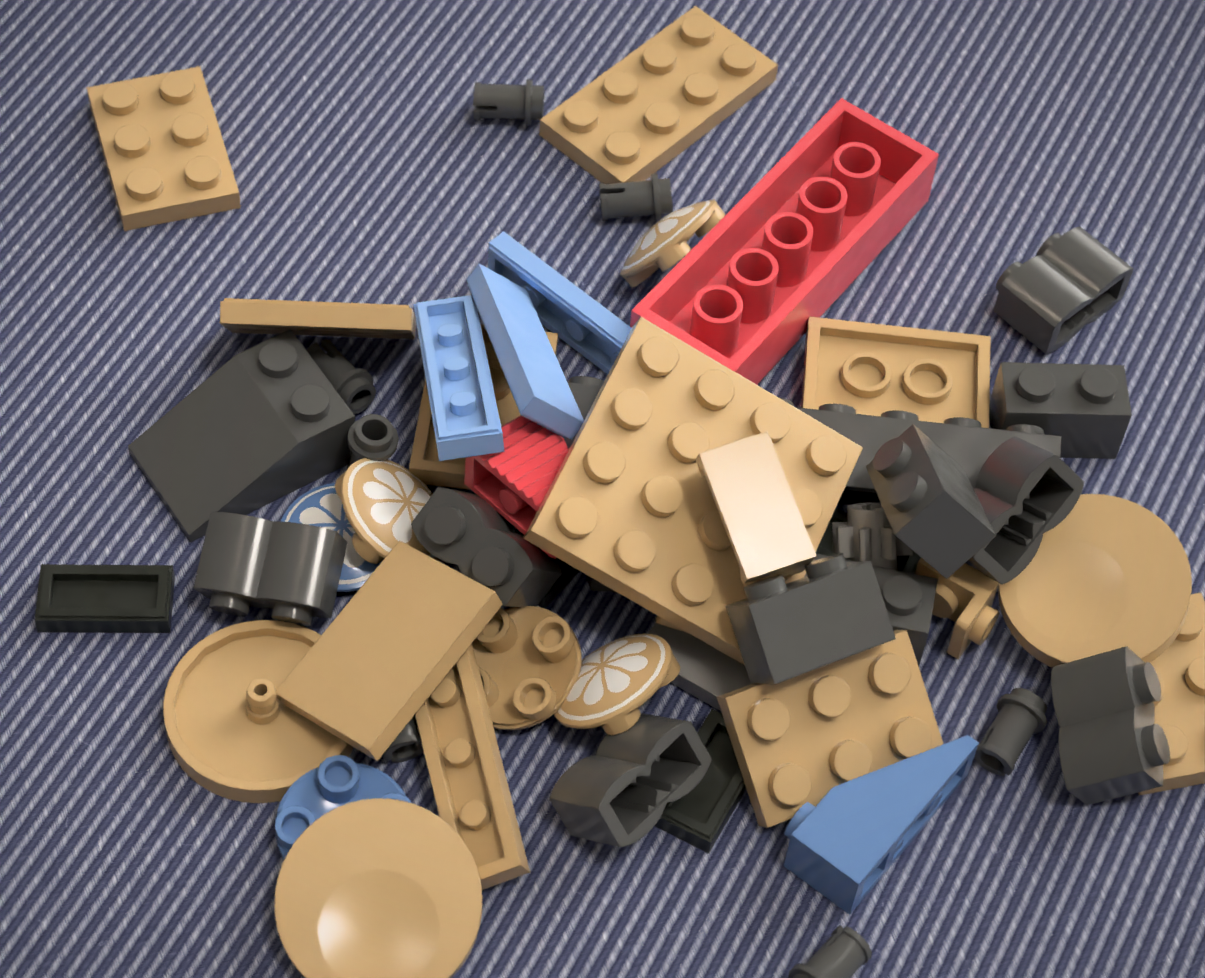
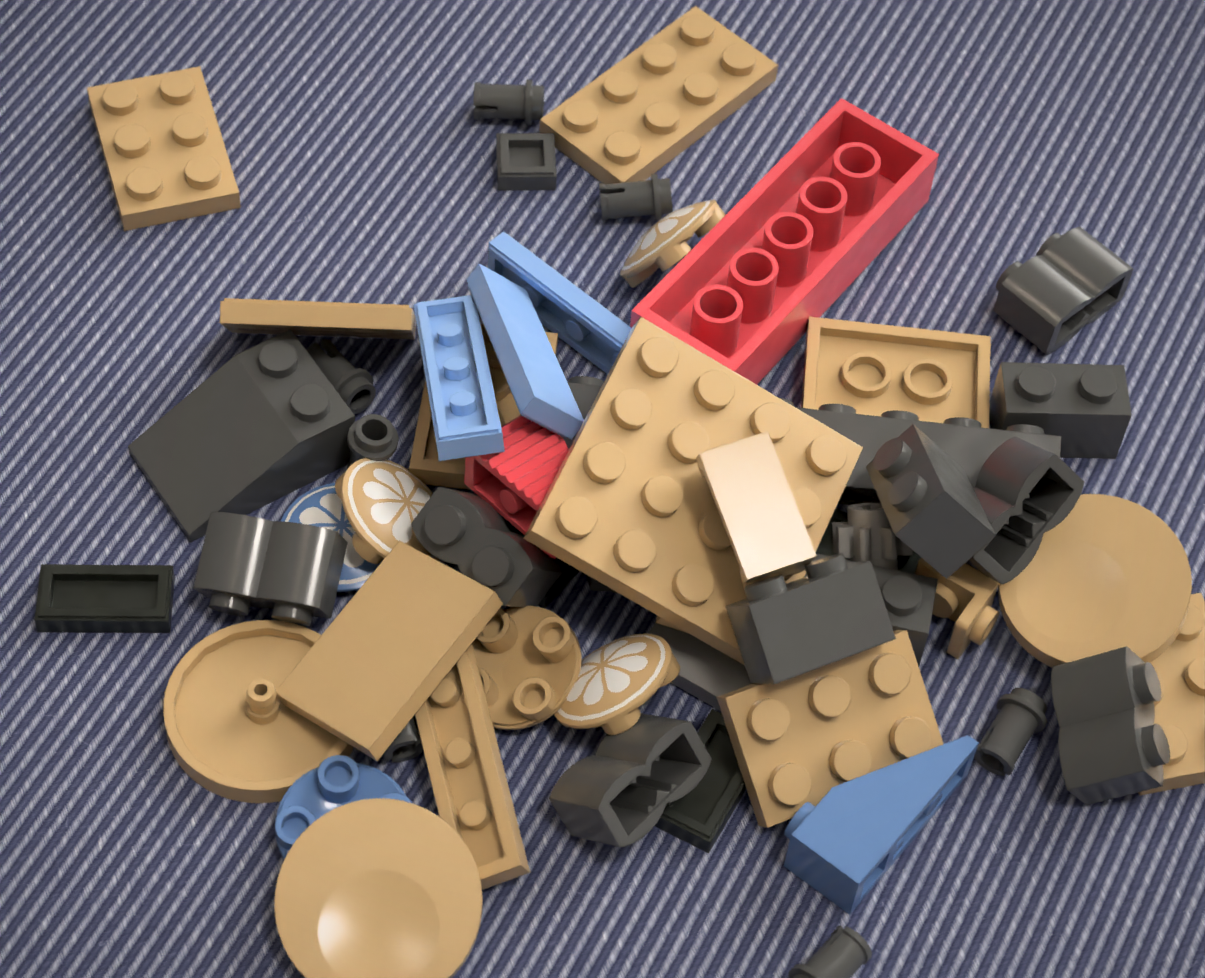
none -> dark grey tile [496,133,557,191]

